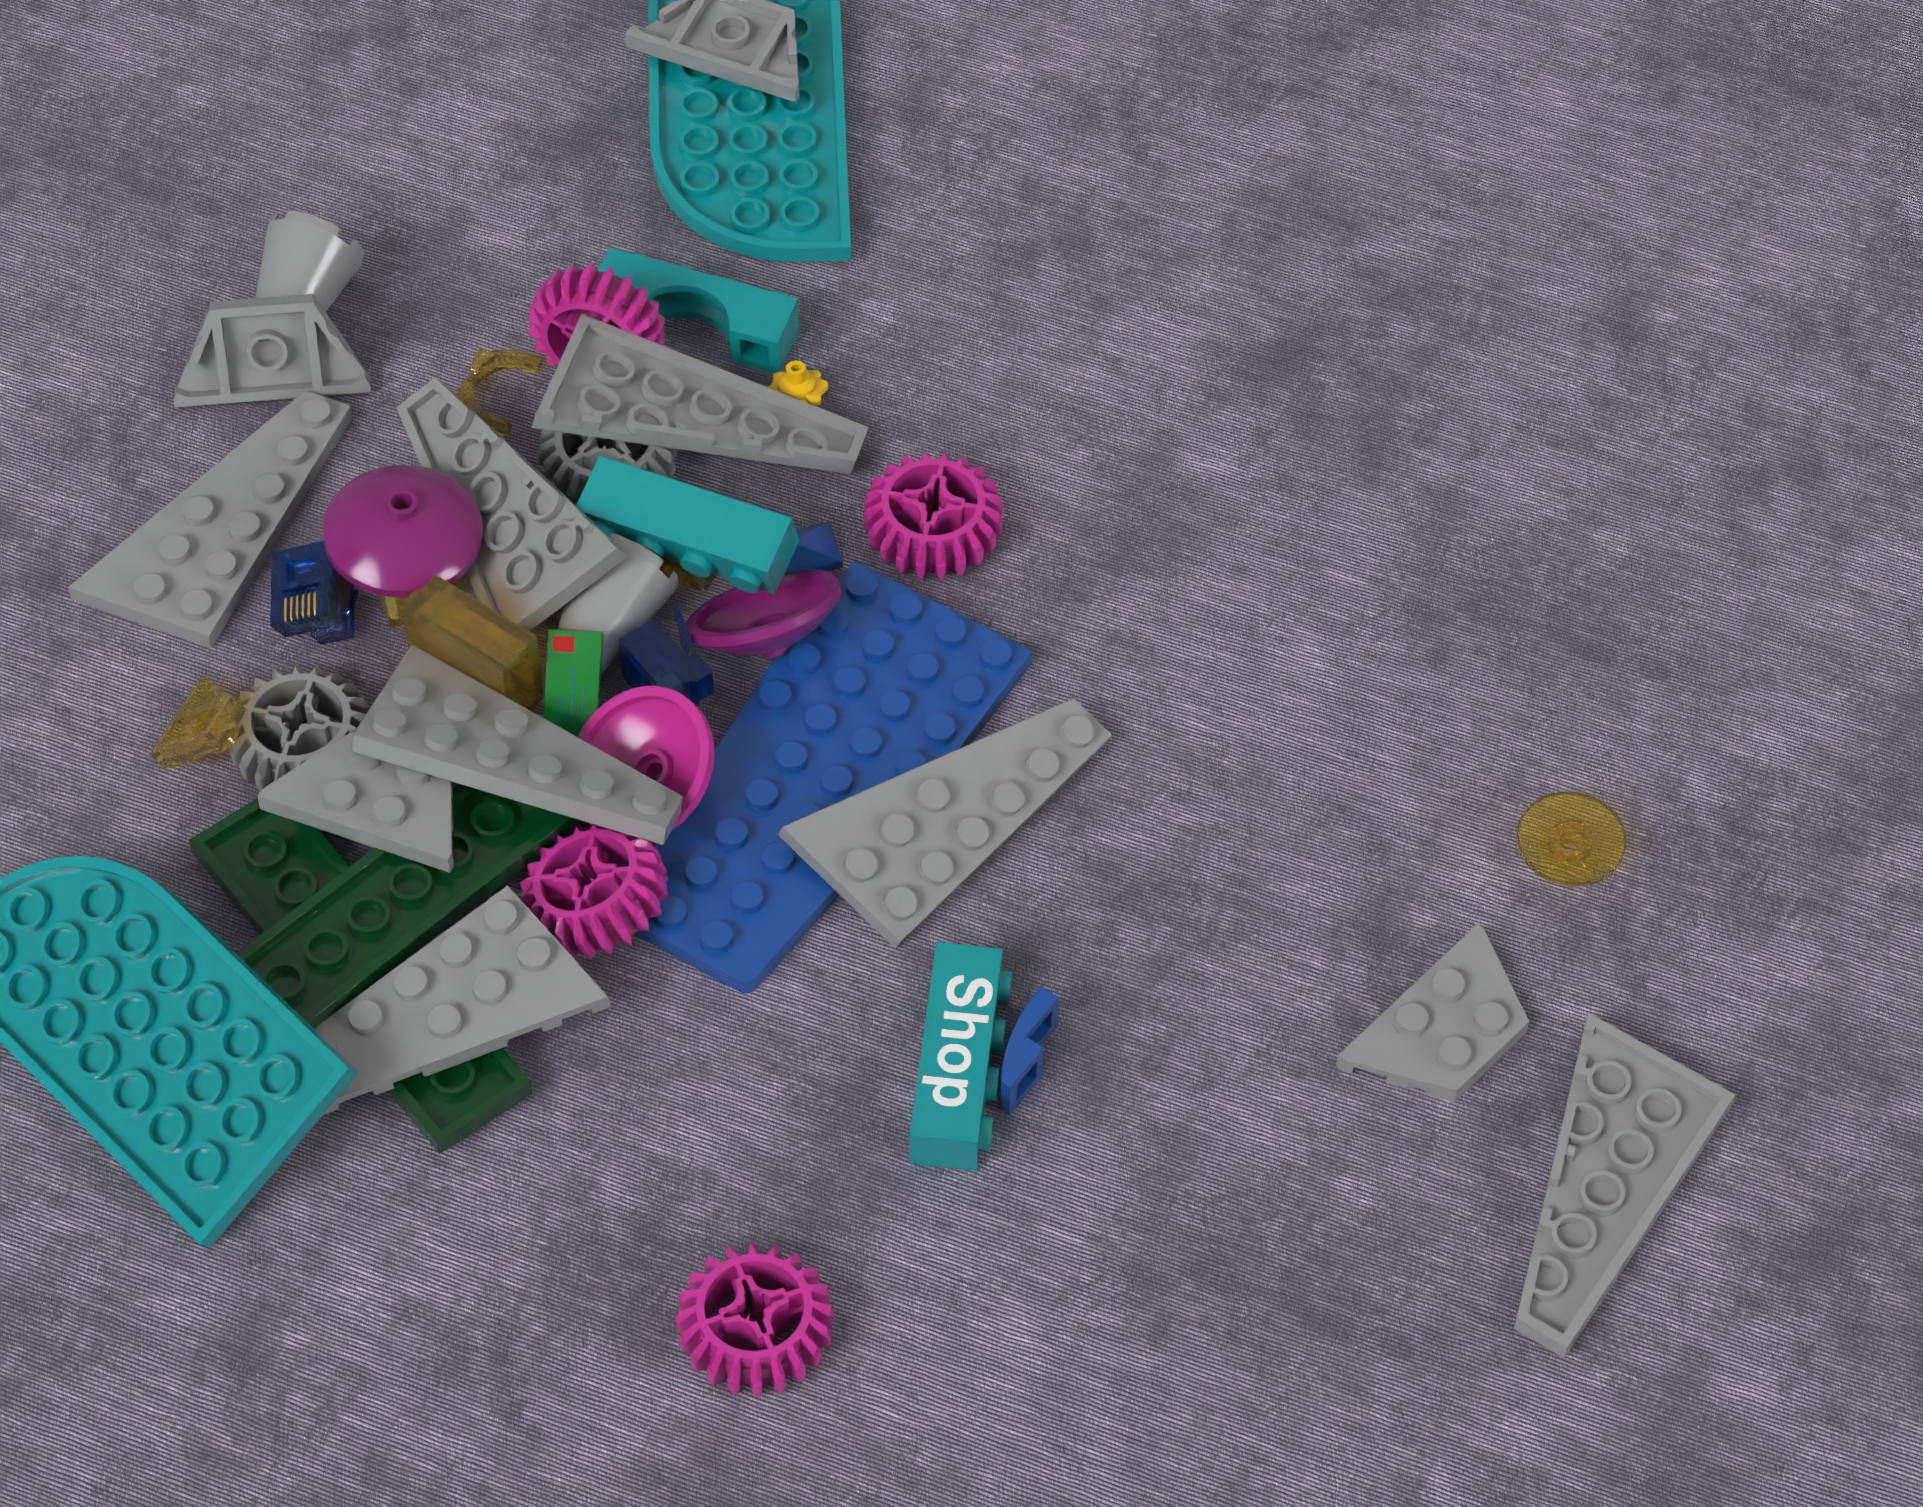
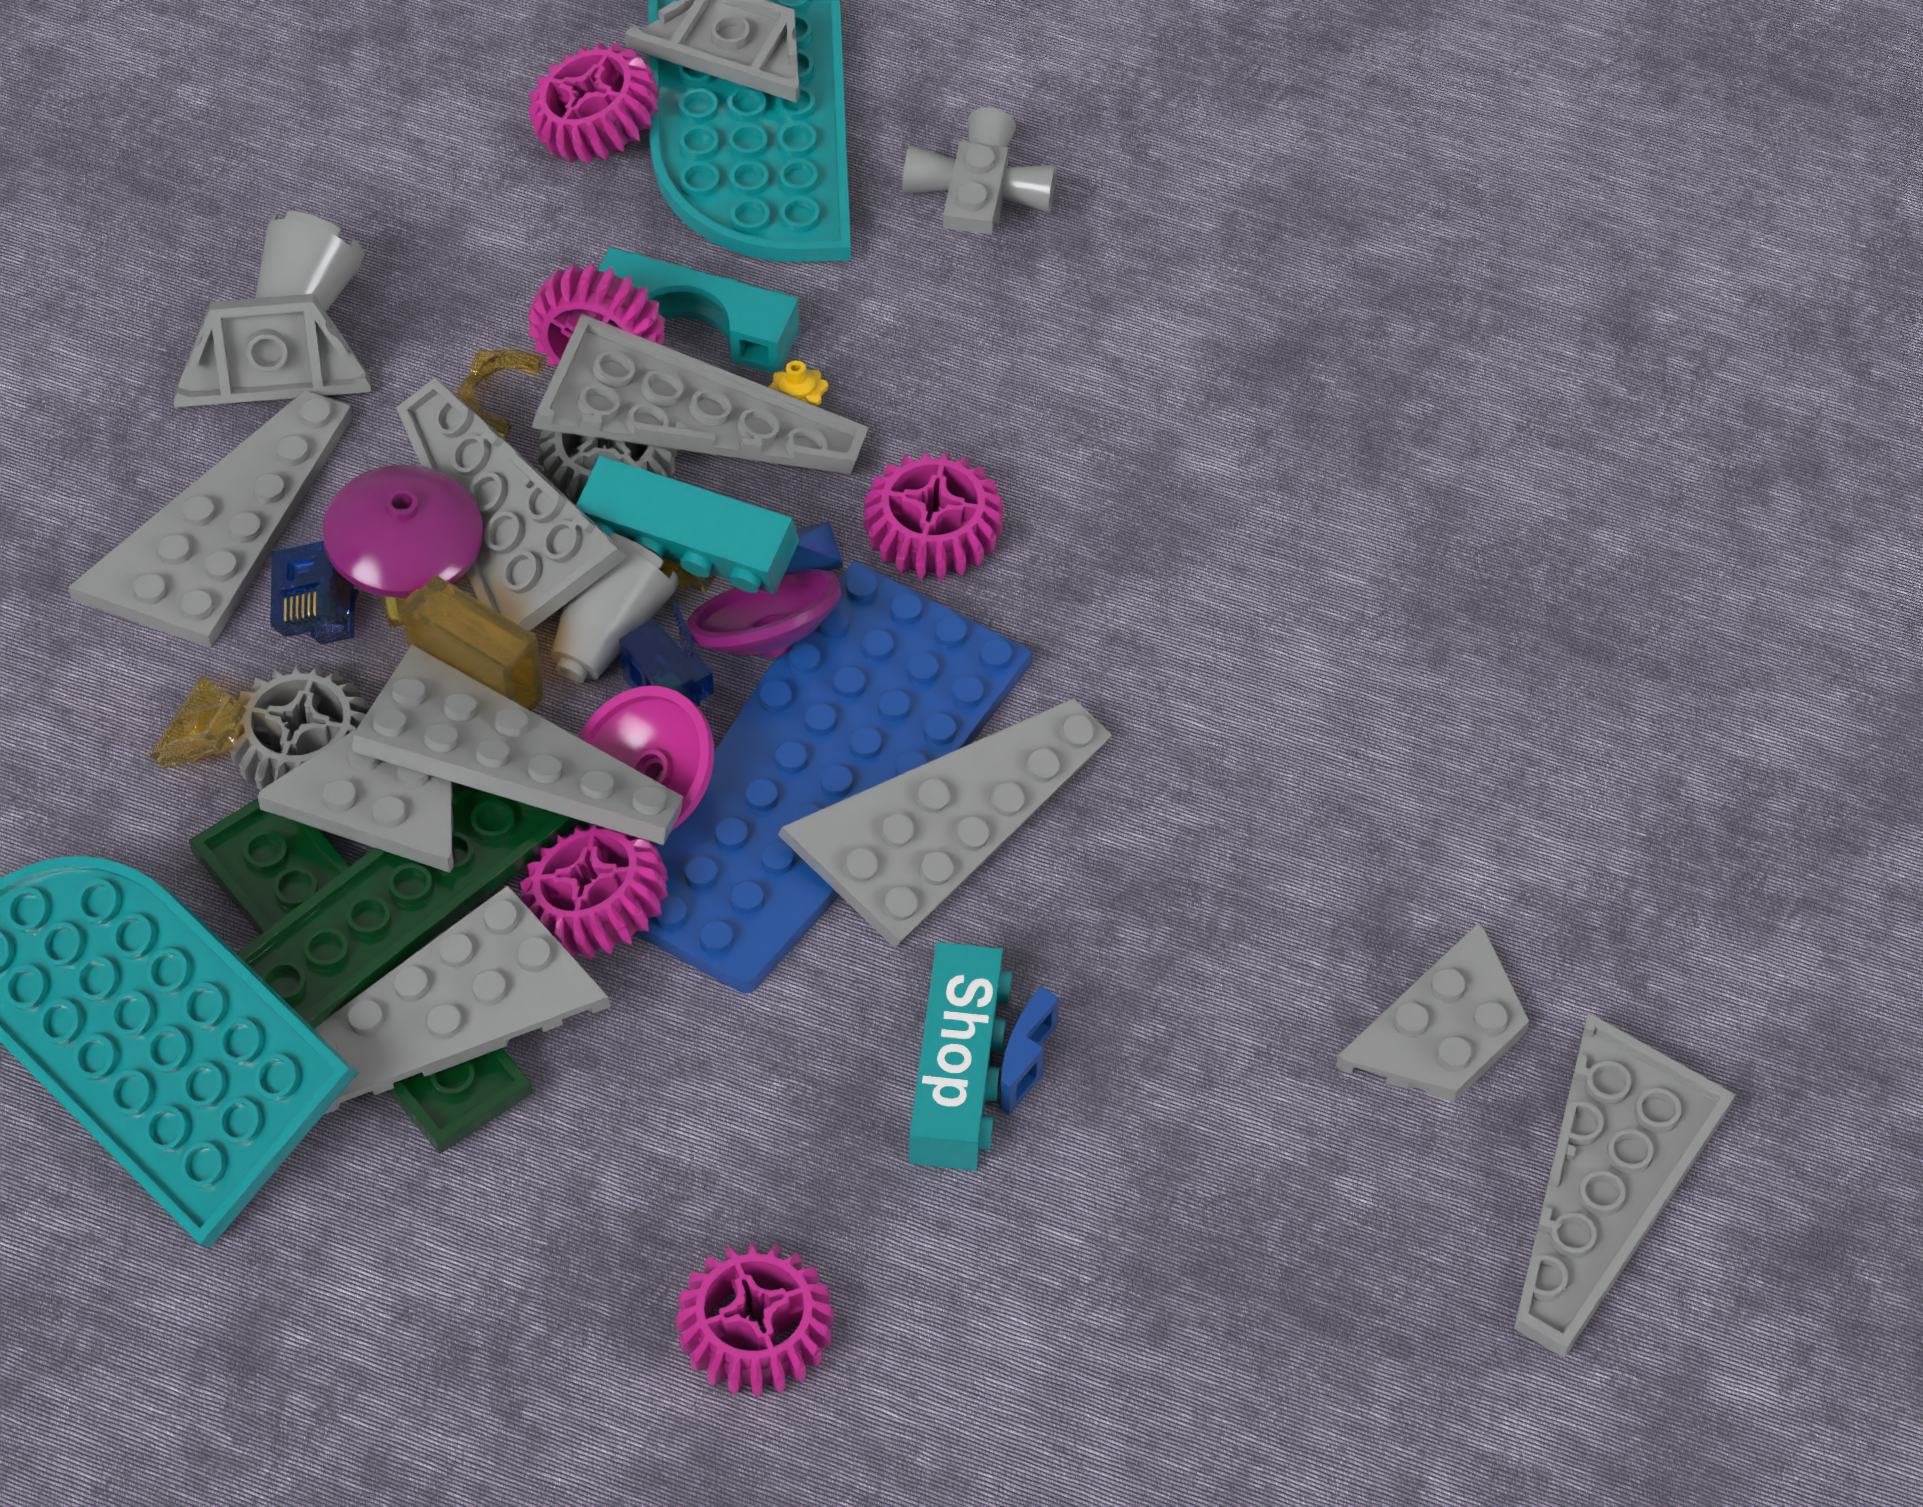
green tile [544,628,604,737] -> none
clear yellow dish [1517,791,1626,886] -> none
none -> dark pink gear [528,42,660,164]
none -> light grey brick [902,107,1057,235]

